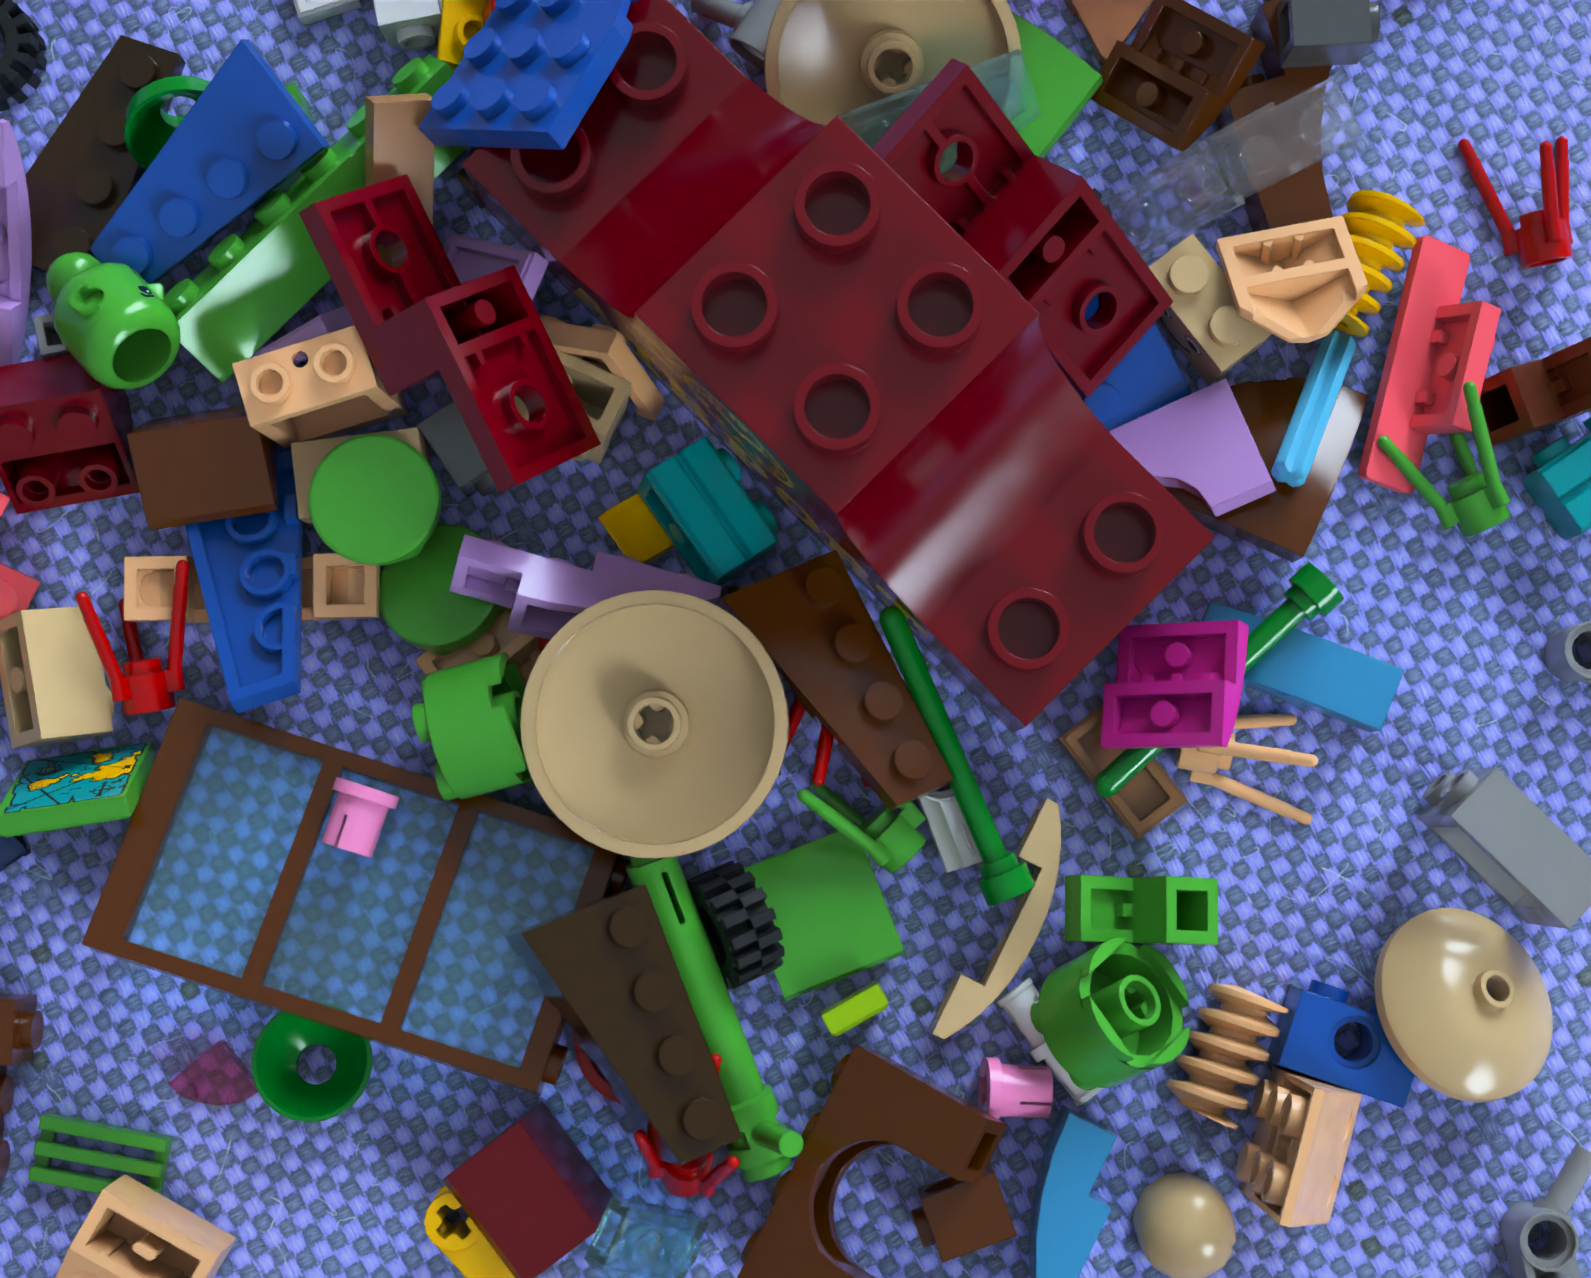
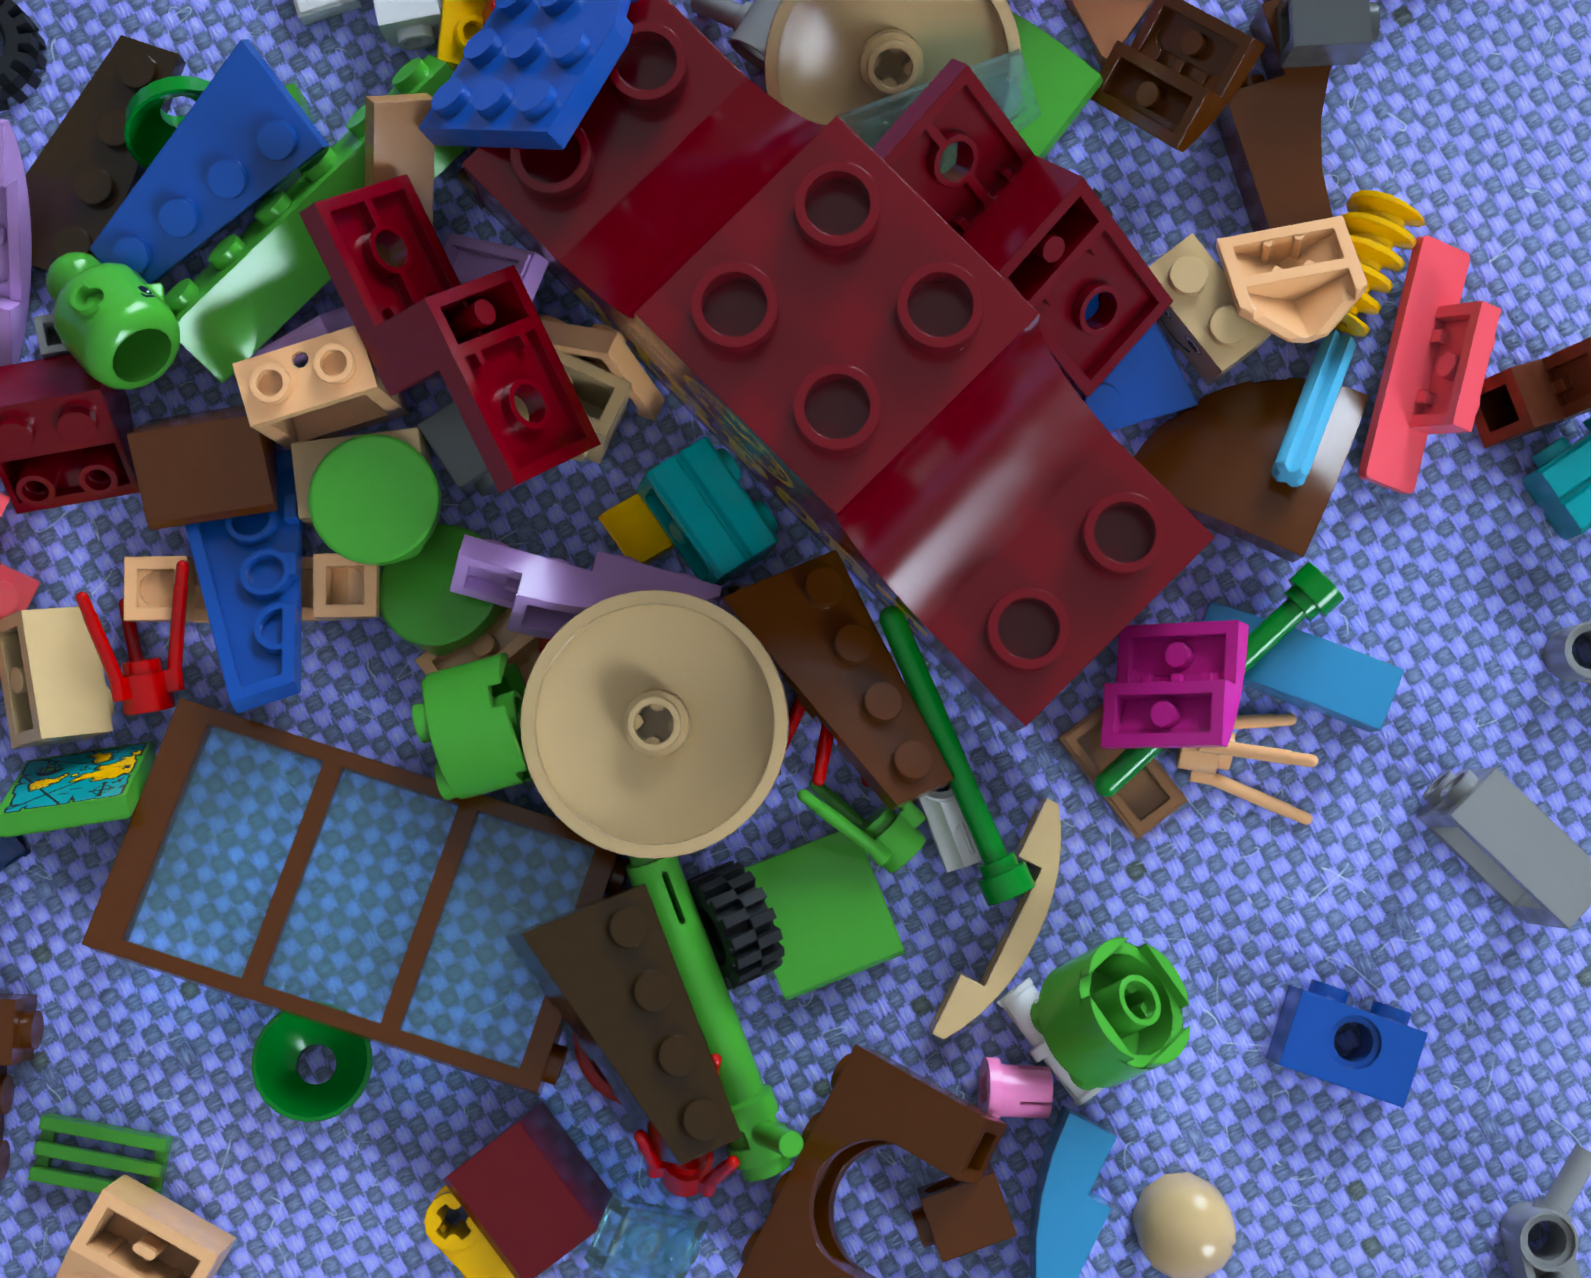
clear pink tile [168,1039,259,1105] -> none
bright pink bush [321,777,400,858] -> none
lime tile [821,979,889,1037] -> none
bright green brick [1065,875,1218,945] -> none
clear slope [1103,76,1364,256] -> none
lavender tile [1109,378,1276,517] -> none
light nougat piece [1165,983,1290,1130] -> none
light nougat slope [1236,1066,1362,1227] -> none
tan dish [1374,908,1553,1103] -> none
bright green plant [1378,381,1511,537] -> none
red plant [1458,136,1573,269] -> none

